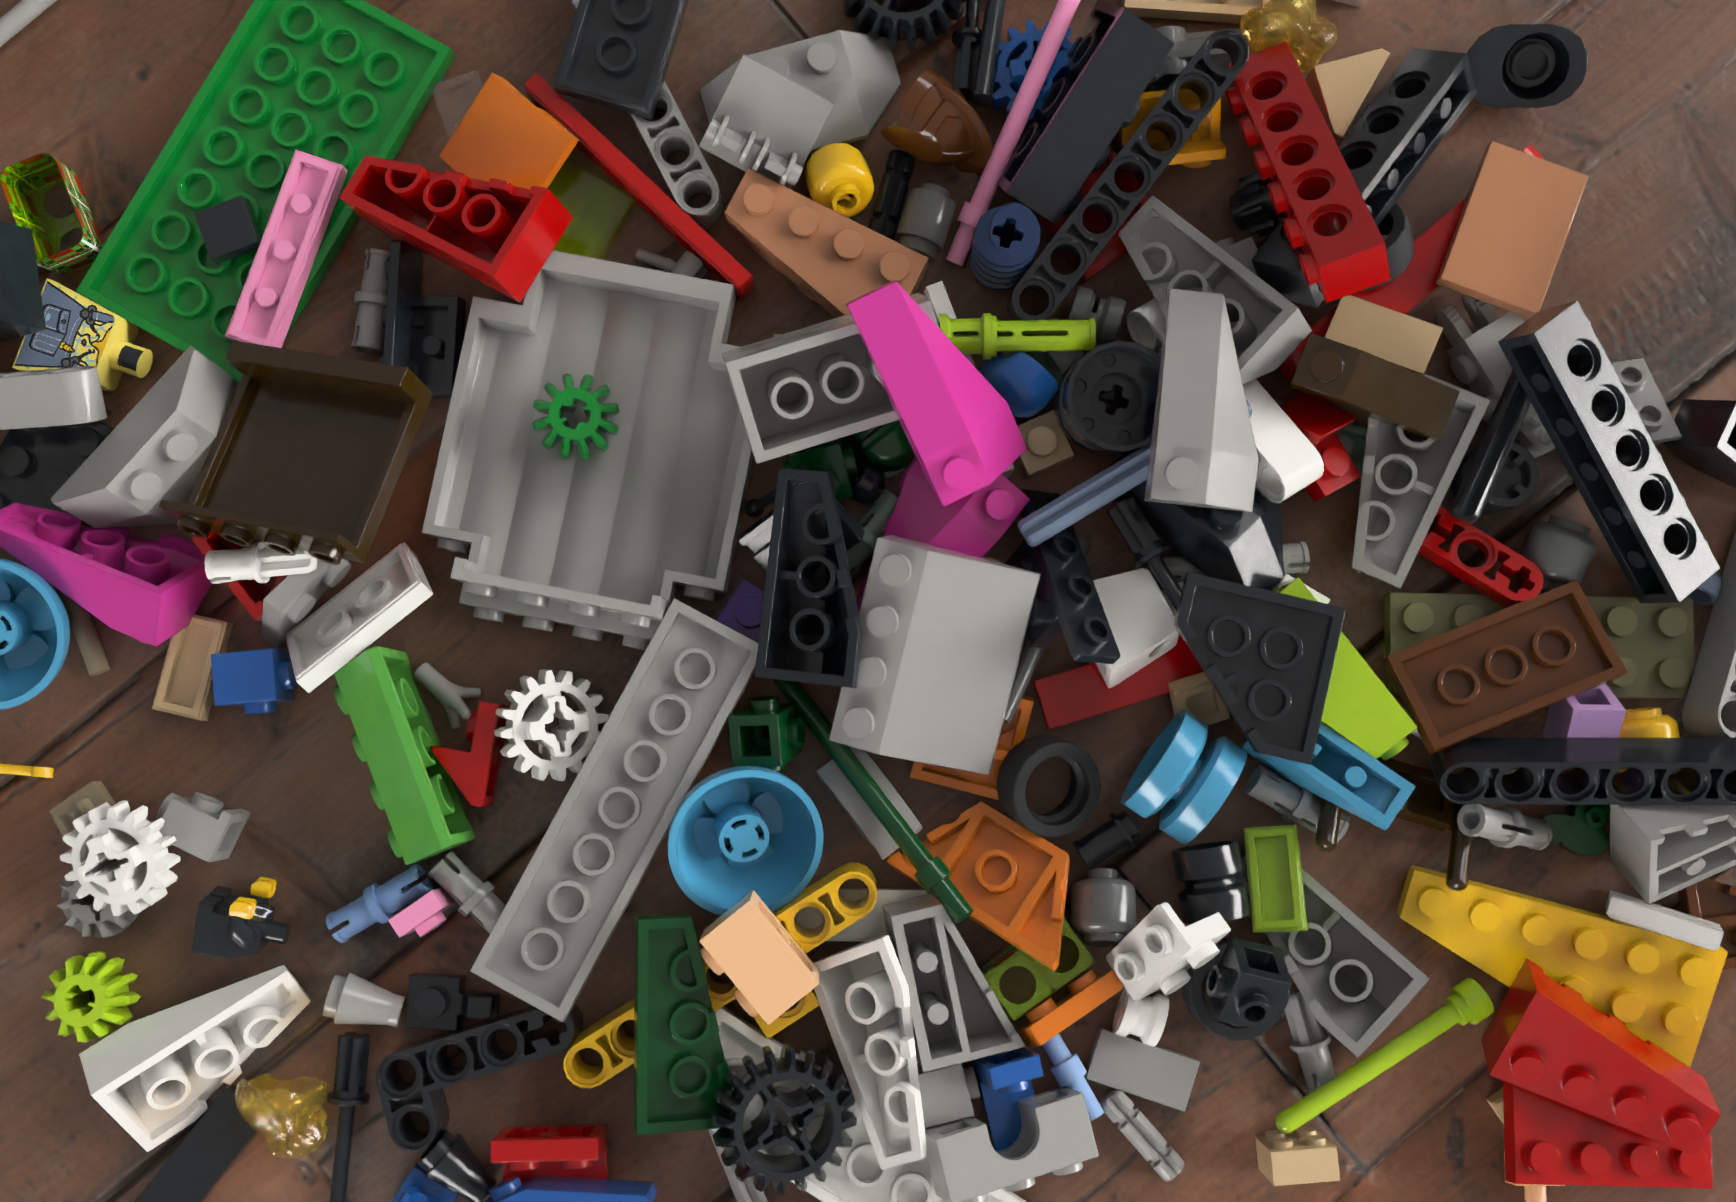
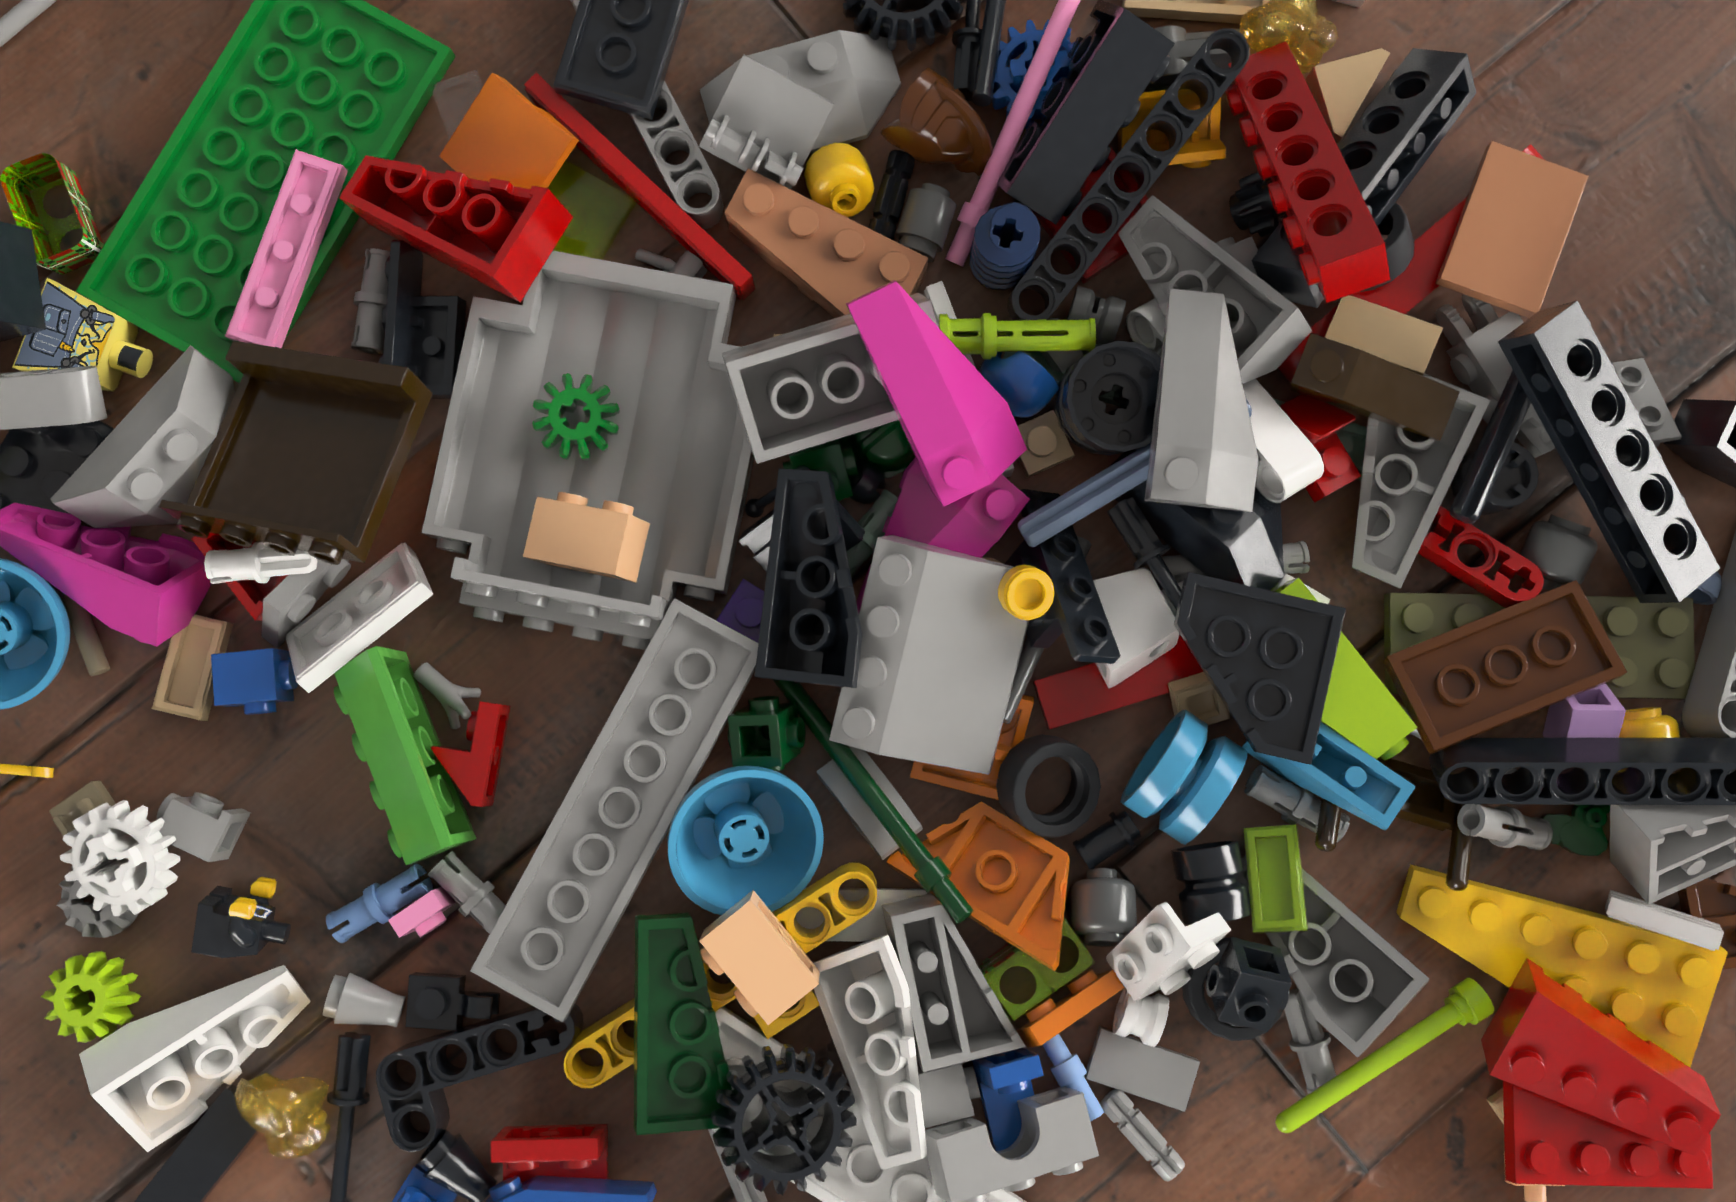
black tile [194,196,262,264] -> none
white gear [494,669,609,781] -> none
tan piece [1255,1127,1340,1186] -> none
black piece [1467,24,1588,108] -> none
none -> light nougat brick [523,492,650,583]
none -> yellow tile [998,565,1054,620]

